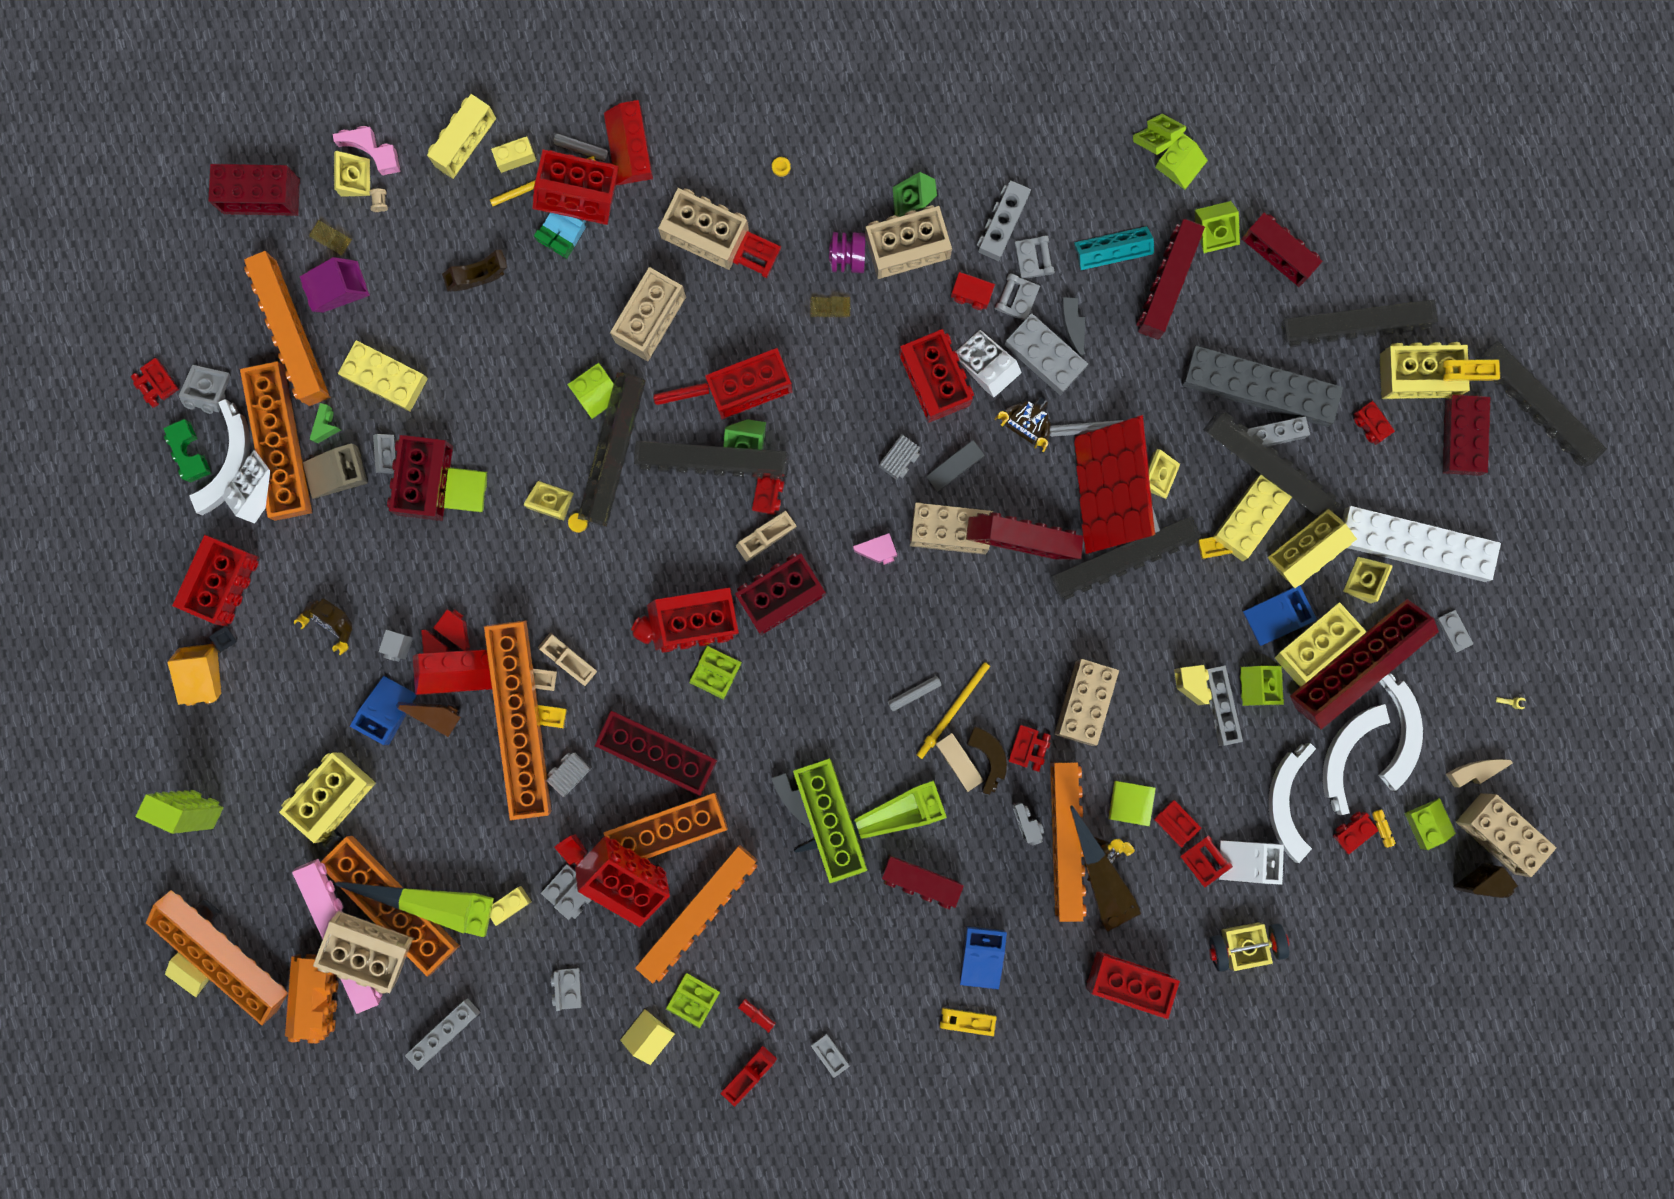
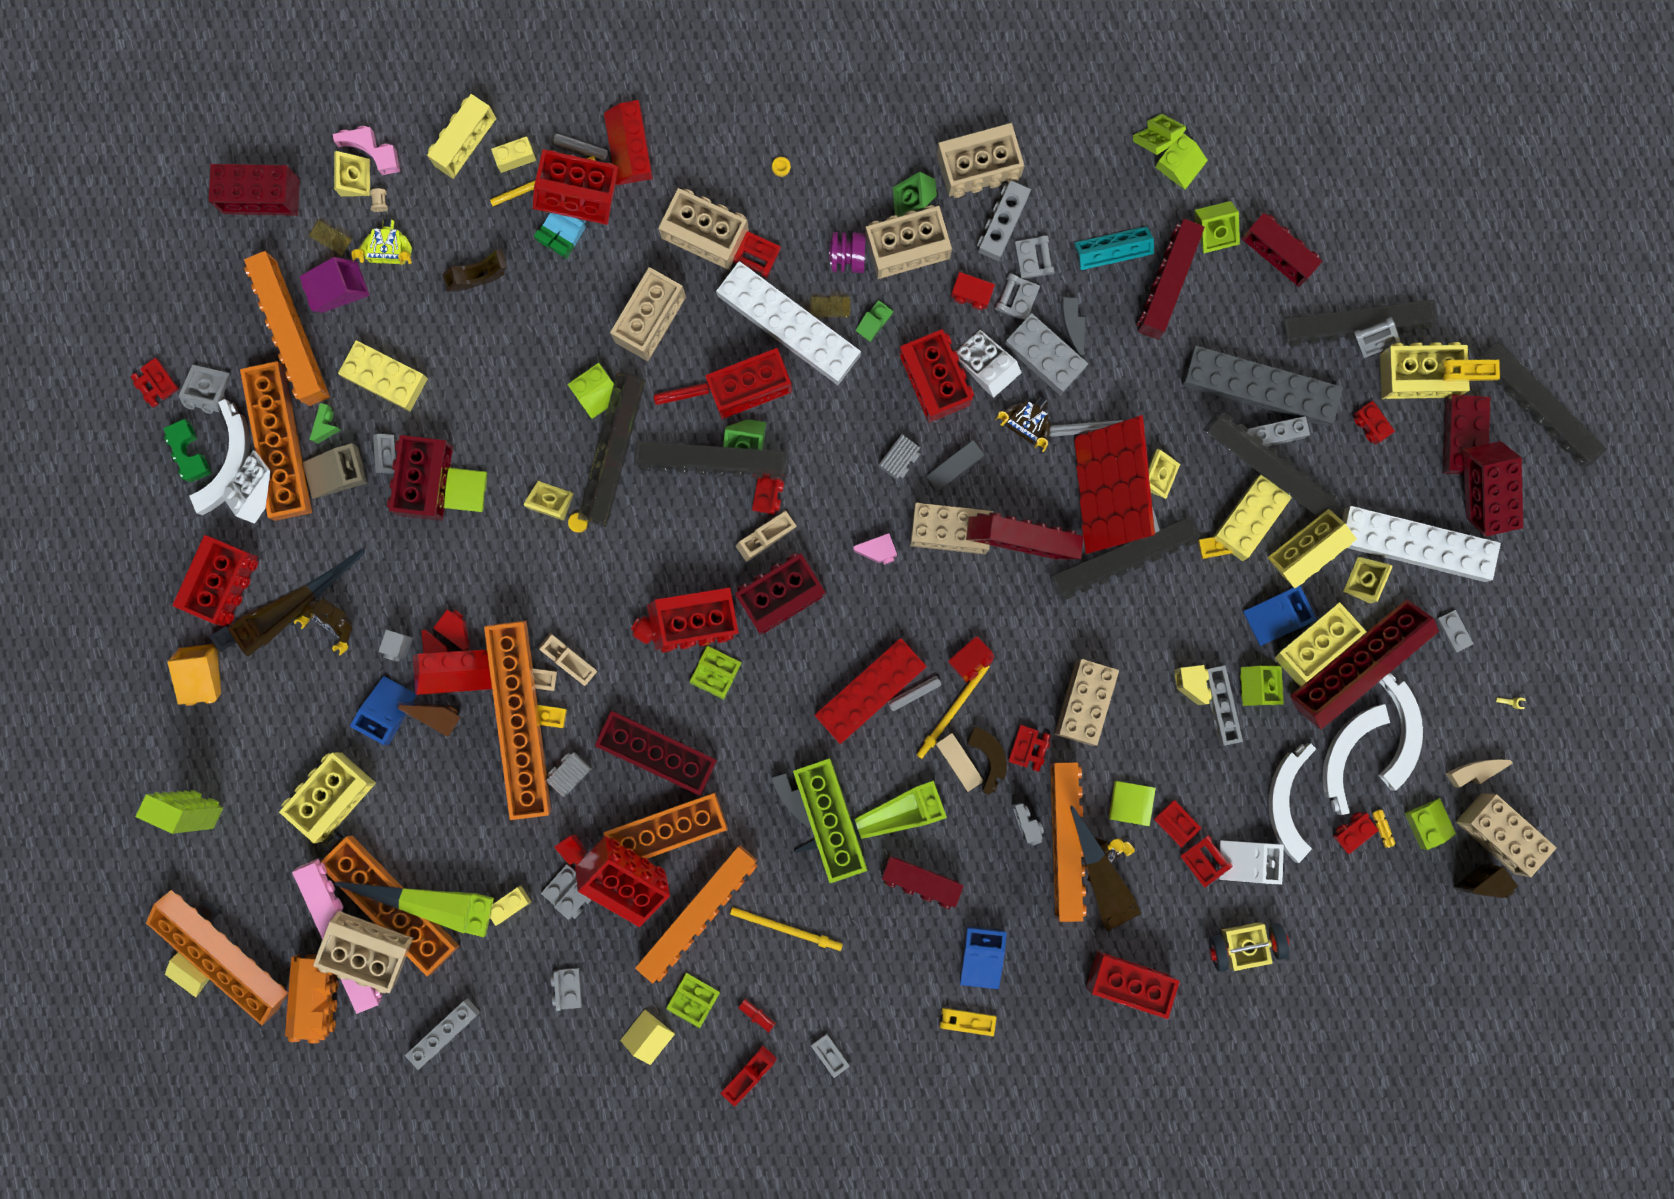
none -> dark brown plate [228,549,365,657]
none -> torso [351,219,412,265]
none -> white brick [716,261,861,385]
none -> yellow bar [730,907,843,951]
none -> red brick [814,638,927,744]
none -> bright green slope [856,300,894,342]
none -> tan brick [937,123,1024,198]
none -> red brick [948,636,994,682]
none -> light grey plate [1354,317,1401,358]
none -> dark red brick [1463,441,1523,536]

